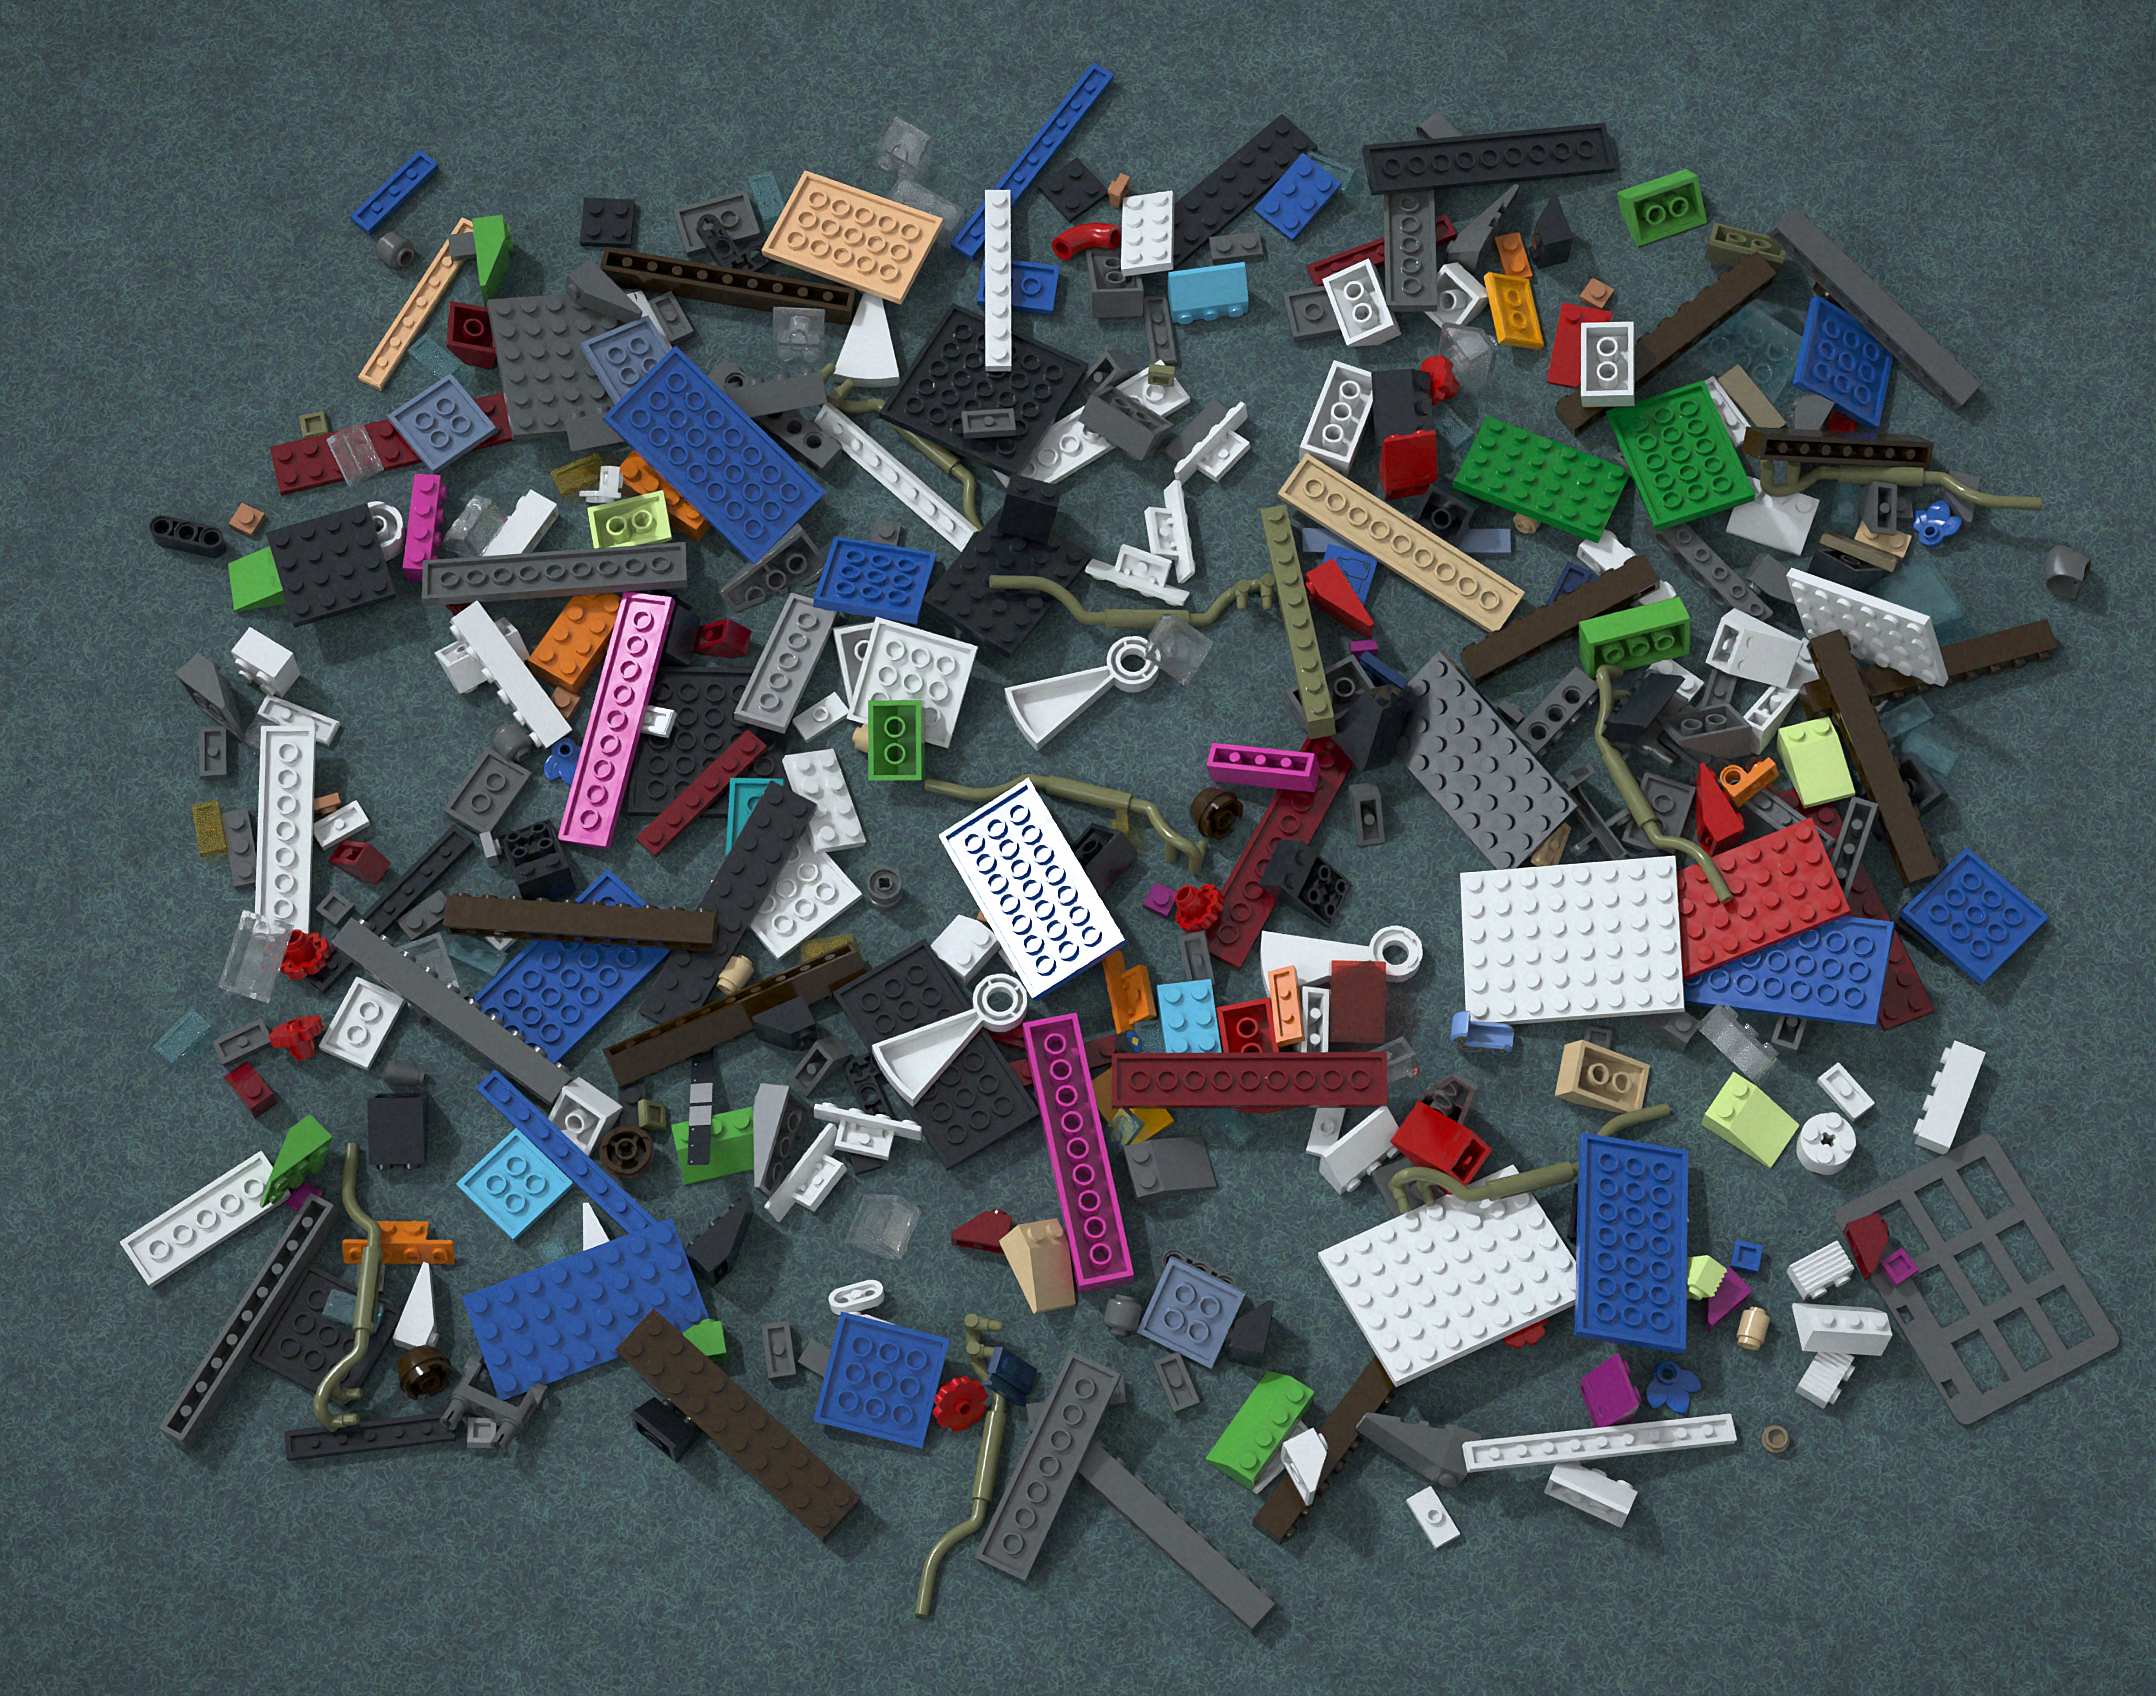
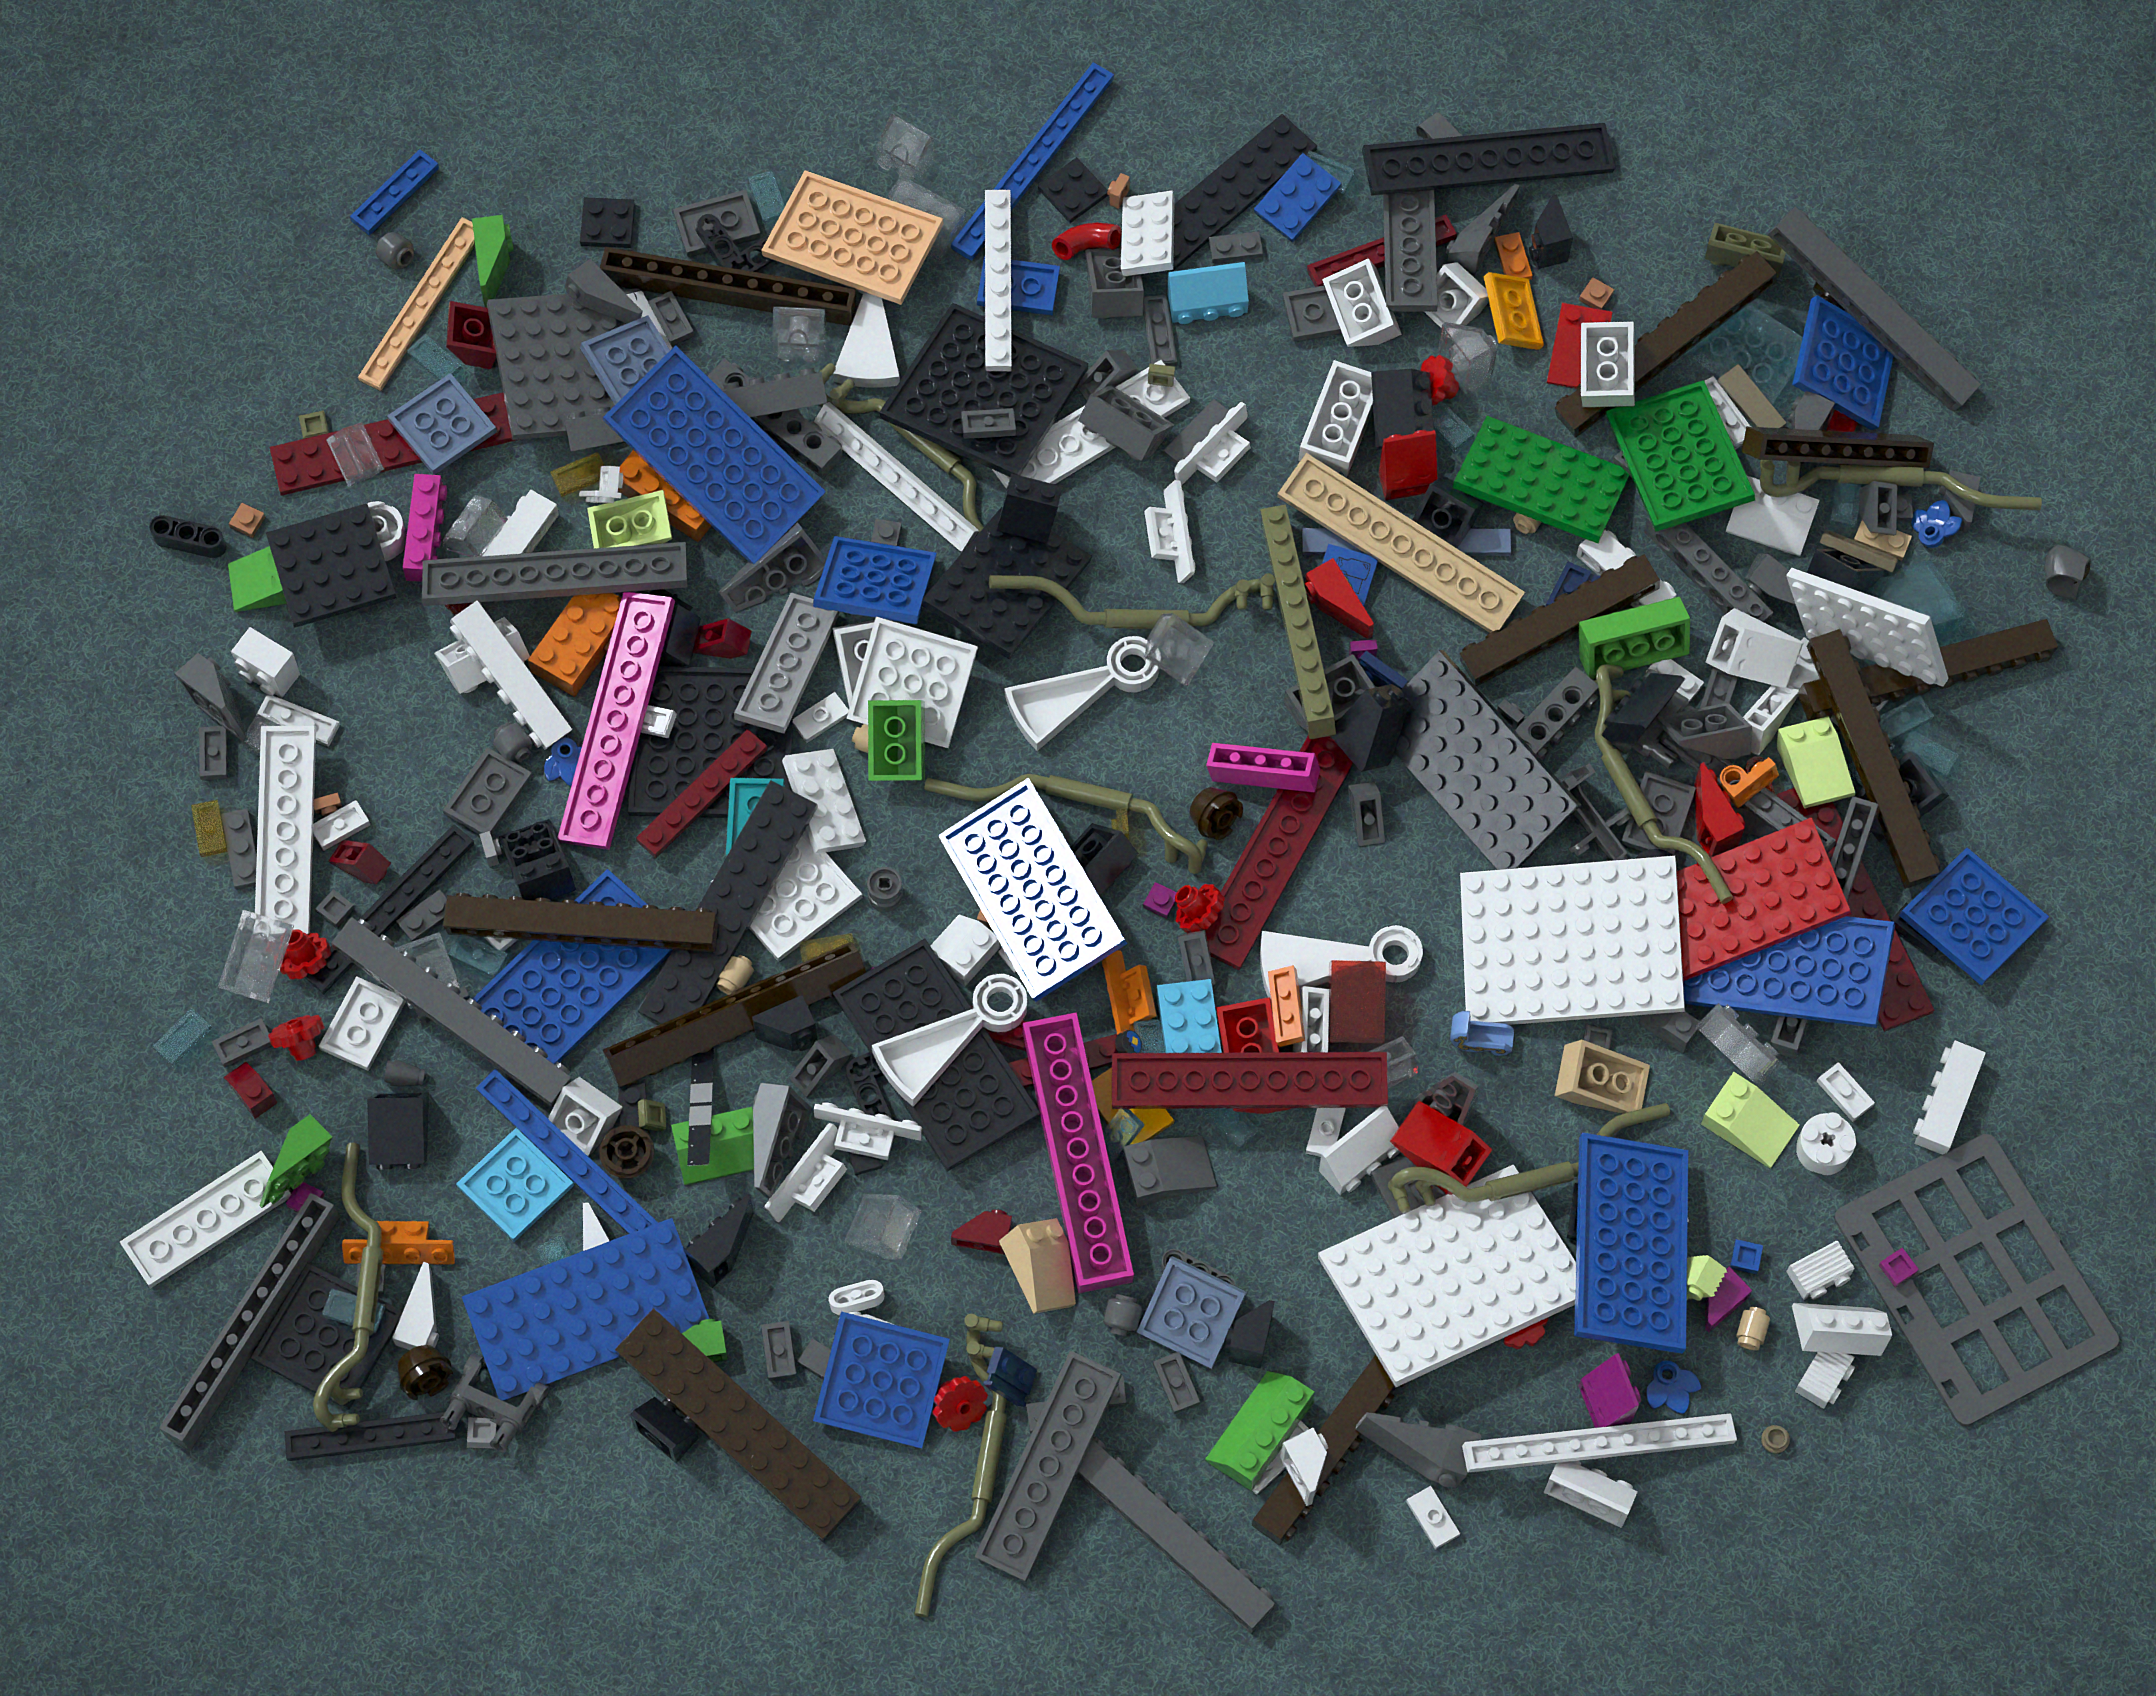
dark grey tile [448,232,477,261] -> none
nougat plate [550,686,582,722] -> none
white bracket [1085,544,1189,606] -> none
black slope [1258,839,1352,928] -> none
tan plate [1531,822,1571,867] -> none
bright green slope [1617,169,1707,246] -> none
dark red slope [1843,1212,1889,1281] -> none

